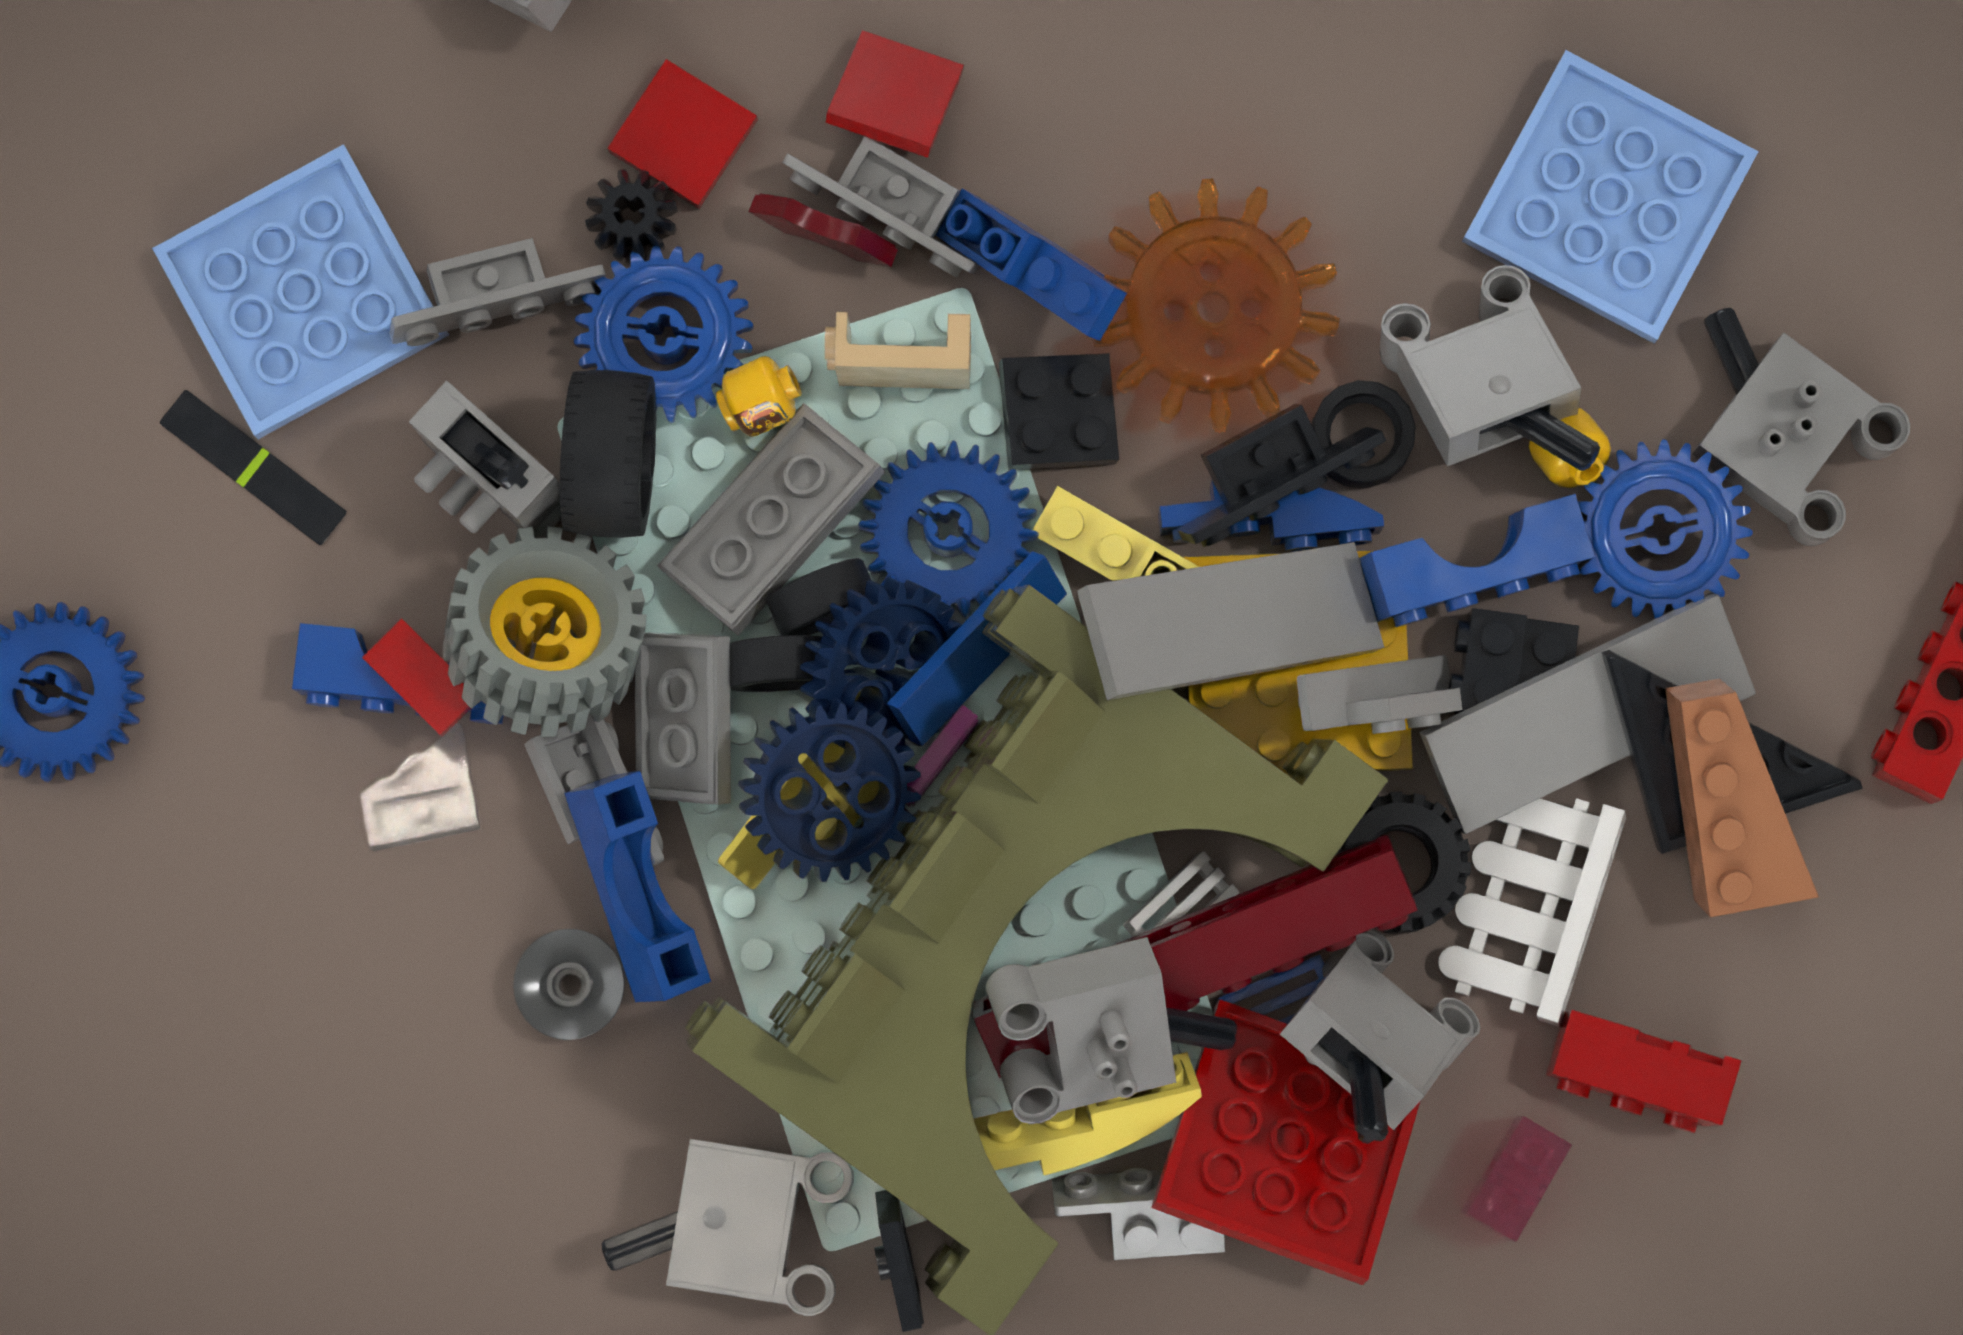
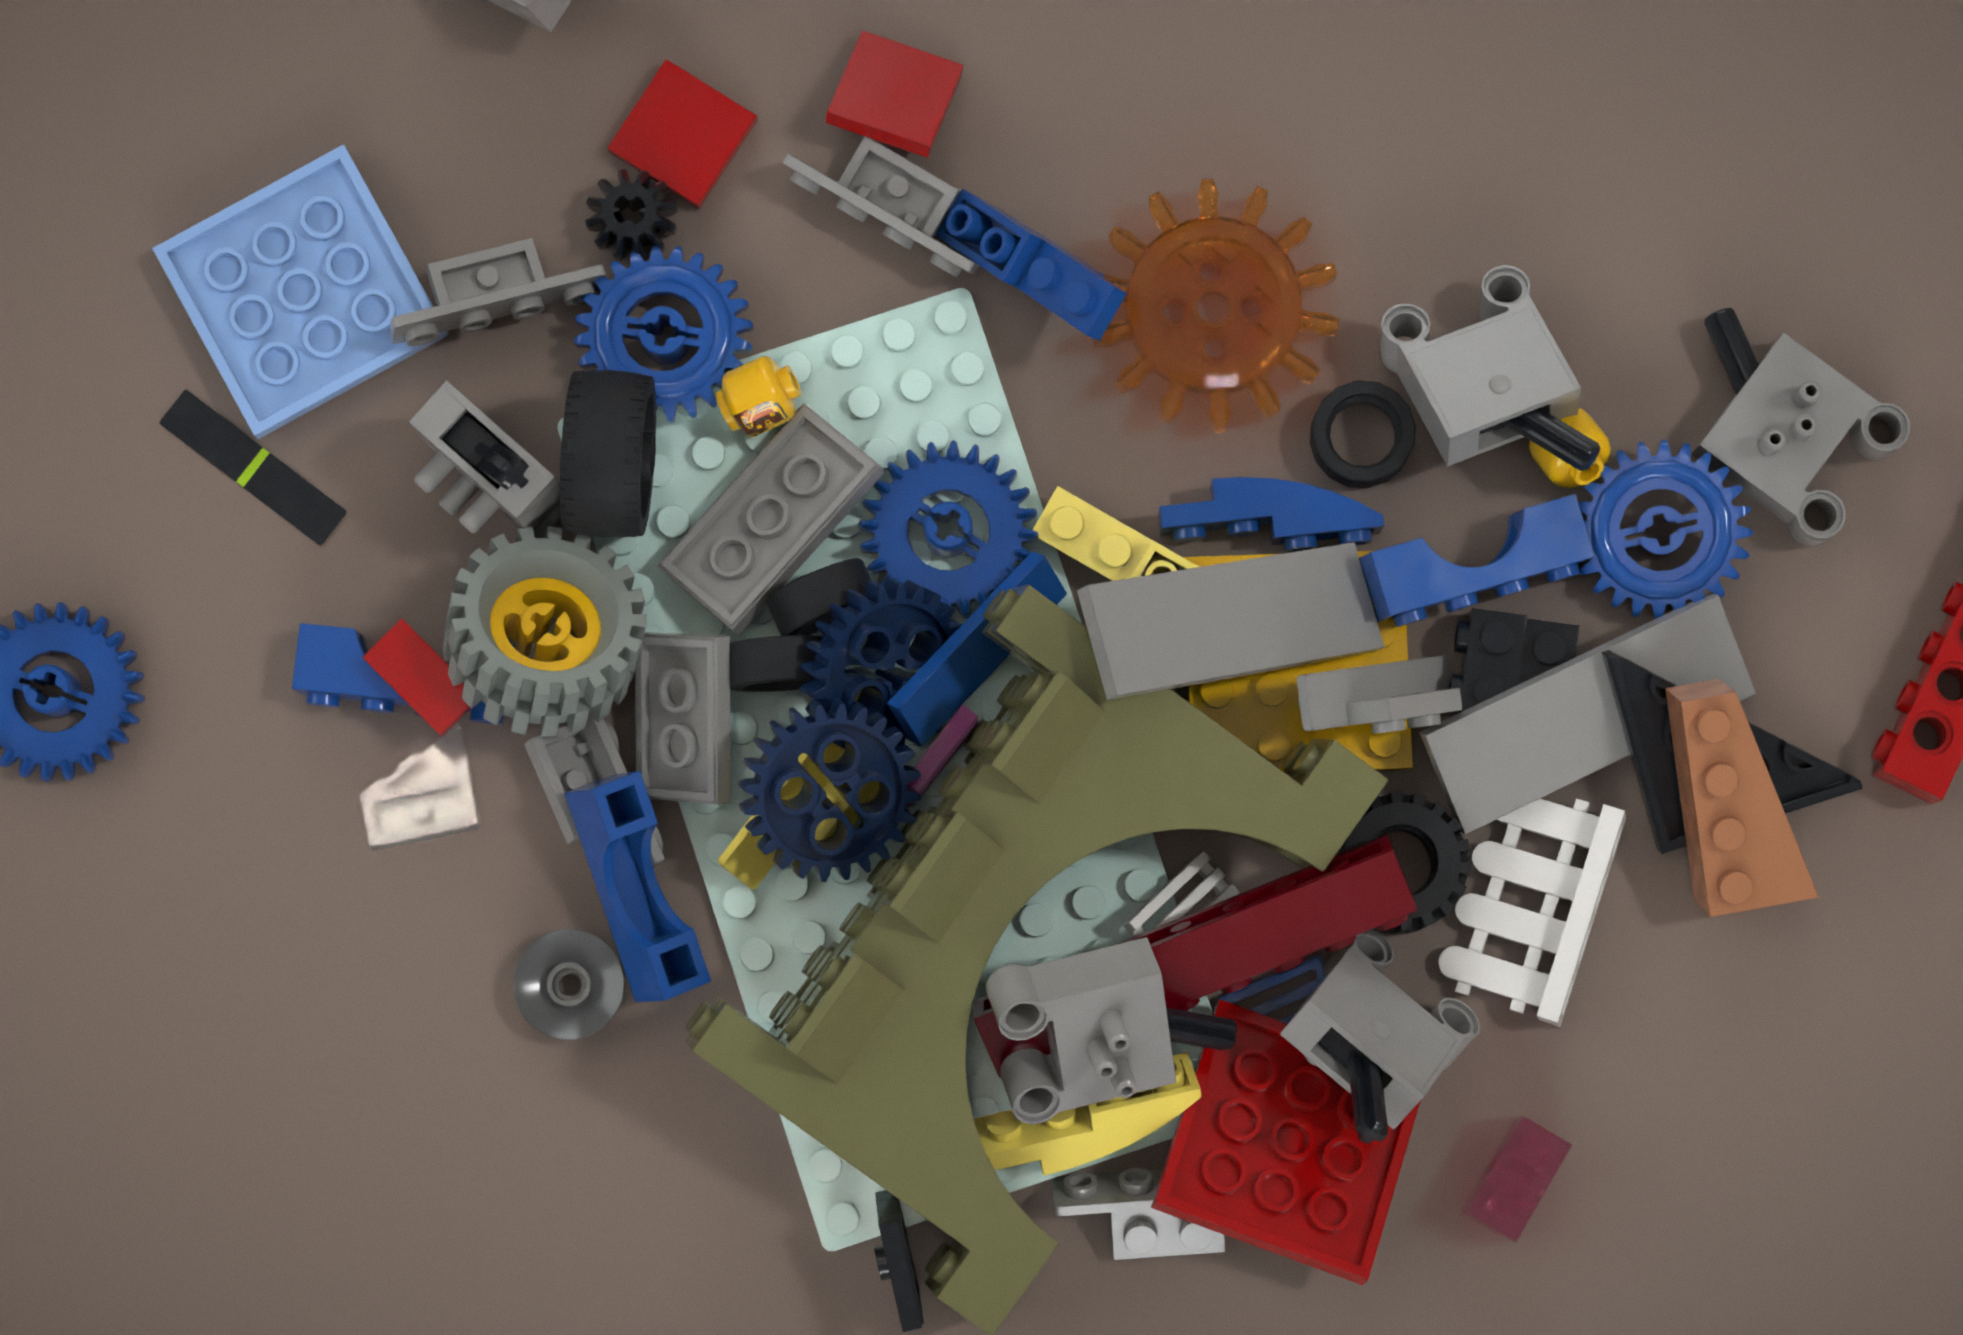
light grey piece [601,1139,854,1316] -> none
dark red tile [748,193,898,267] -> none
tan panel [825,312,971,389] -> none
black plate [999,353,1119,470] -> none
black bracket [1177,403,1386,547] -> none
light blue plate [1462,50,1759,344] -> none
red wedge [1545,1010,1742,1134] -> none

